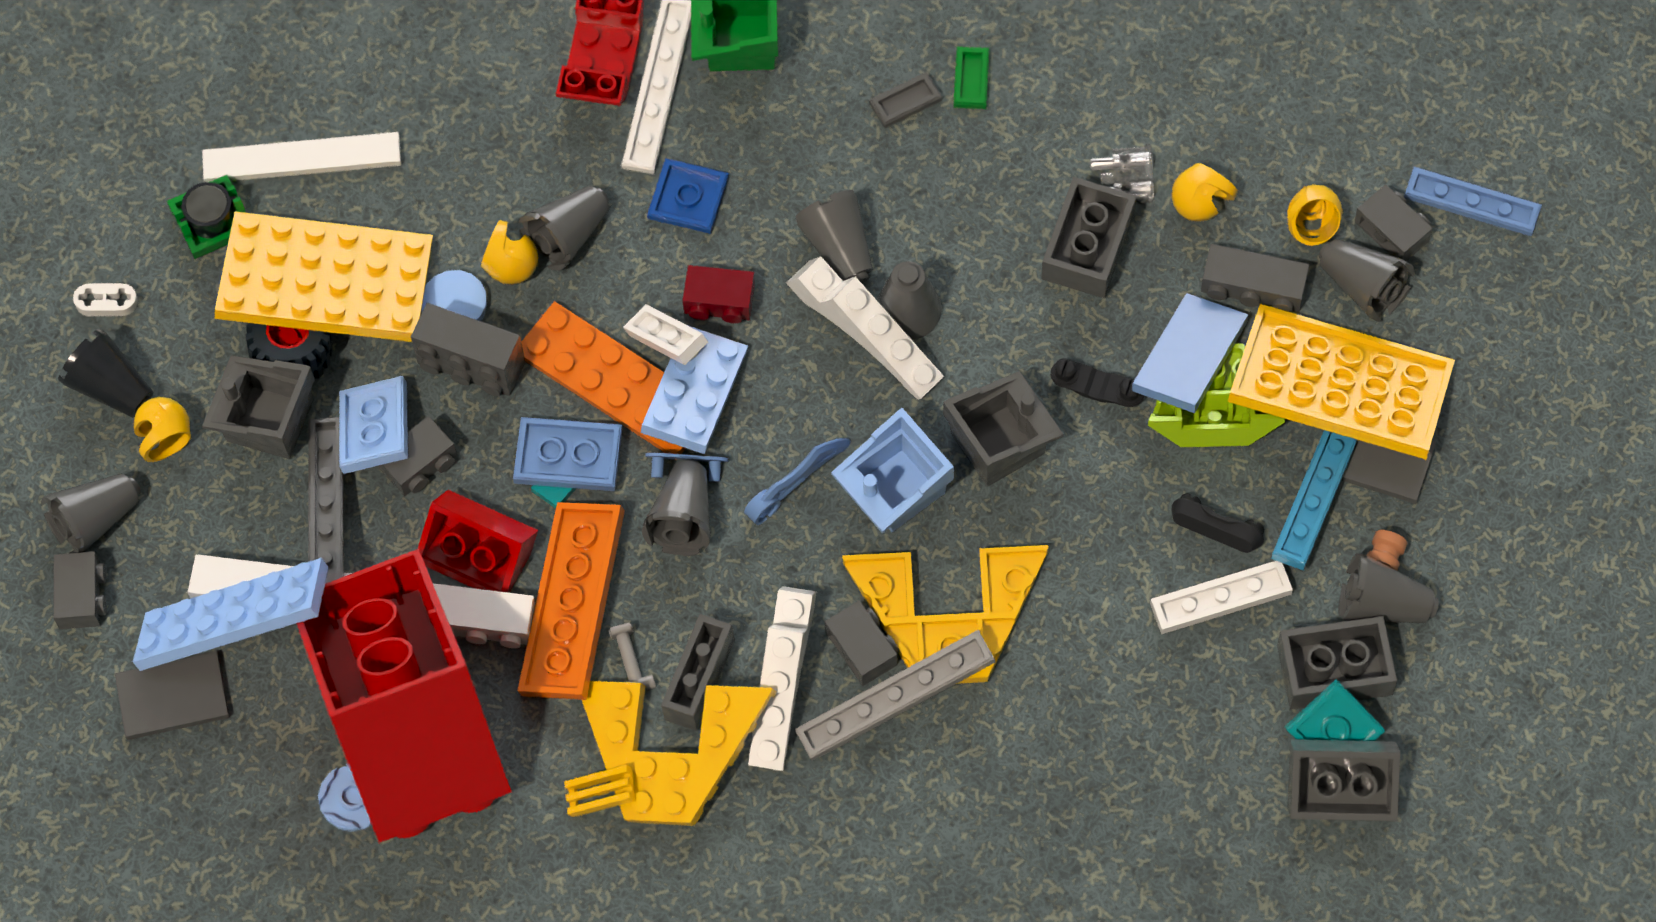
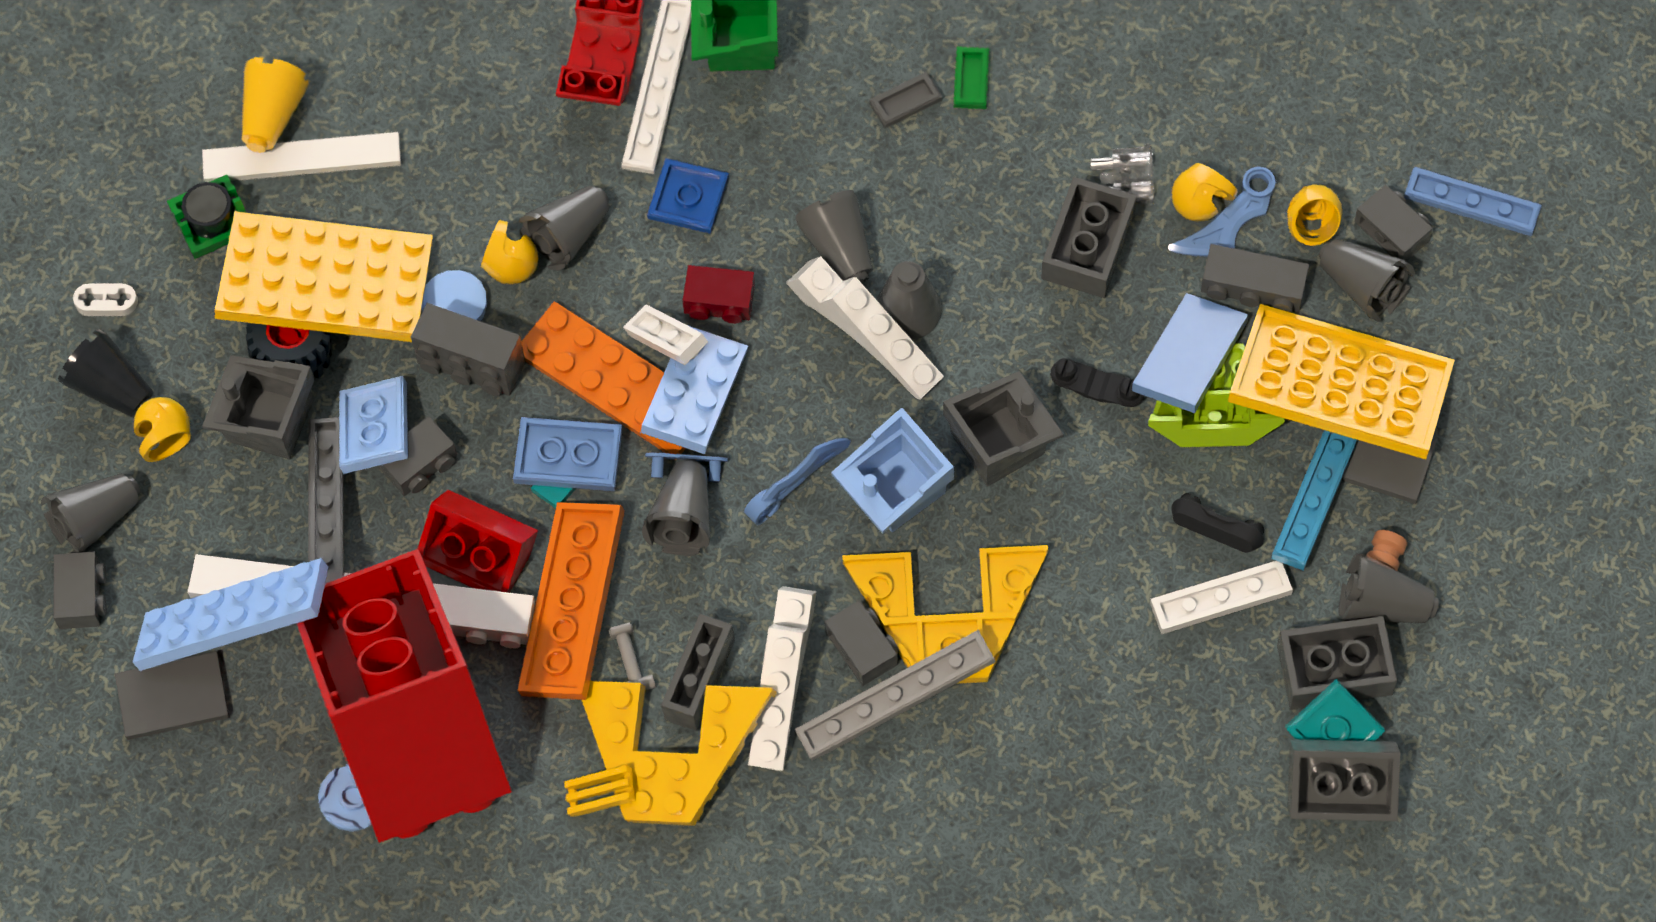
none -> yellow cone [242,57,309,153]
none -> medium blue piece [1169,167,1275,256]

